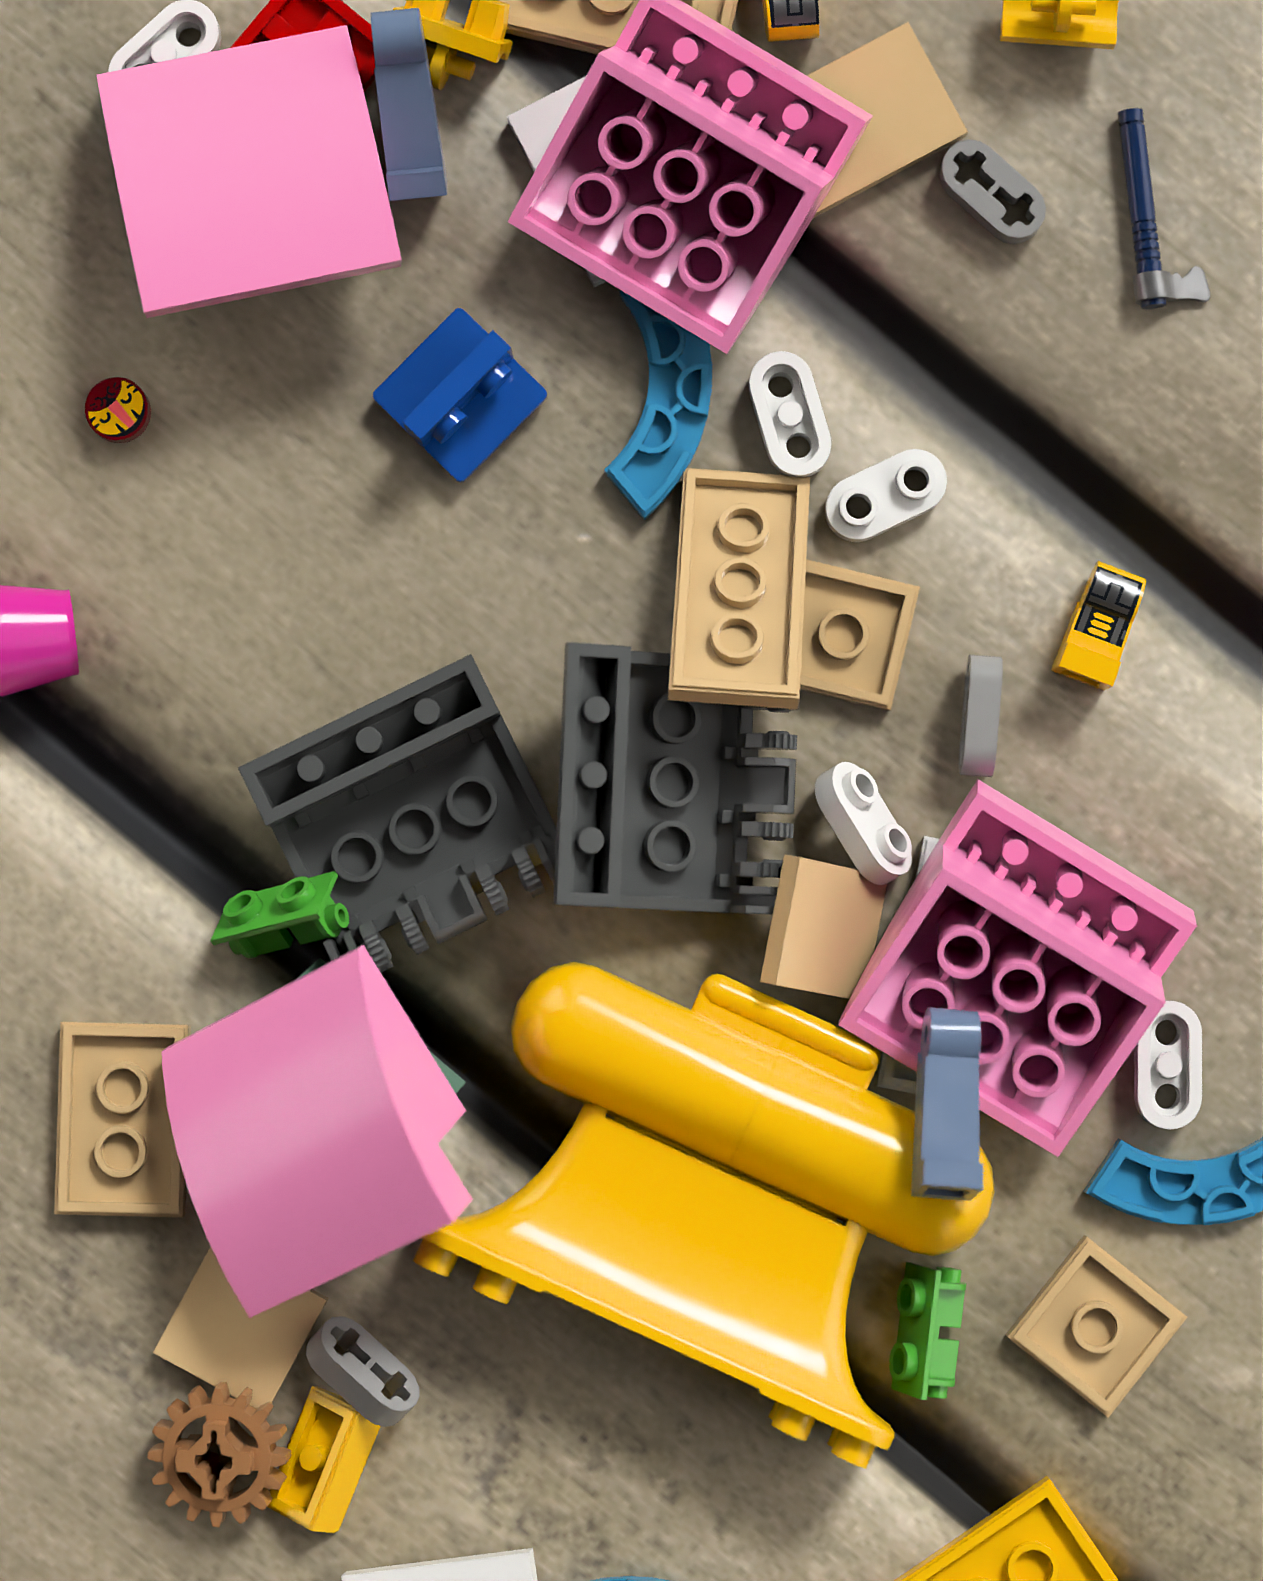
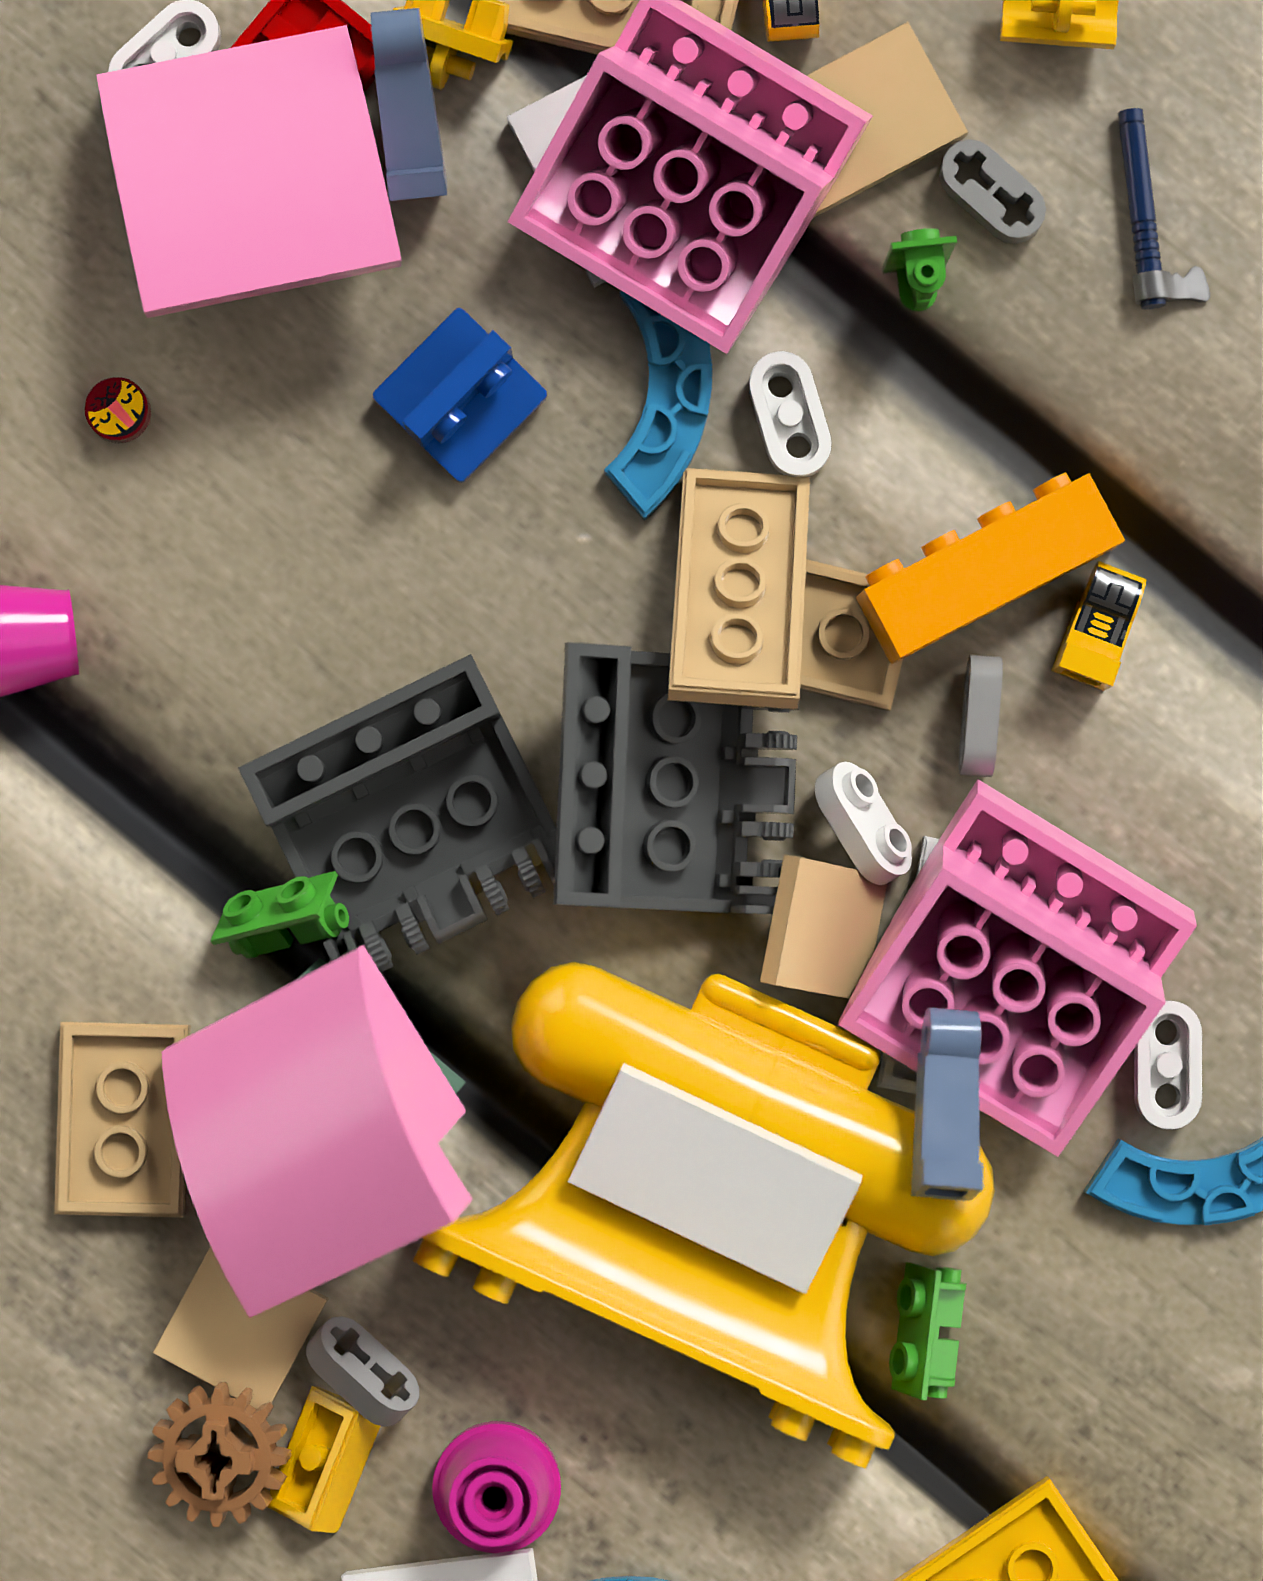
white plate [825,449,947,542] -> none
tan tile [1006,1235,1187,1418] -> none
none -> dark pink piece [432,1421,561,1553]
none -> white tile [568,1063,863,1294]
none -> light orange brick [856,472,1125,664]
none -> bright green hinge [882,228,957,312]

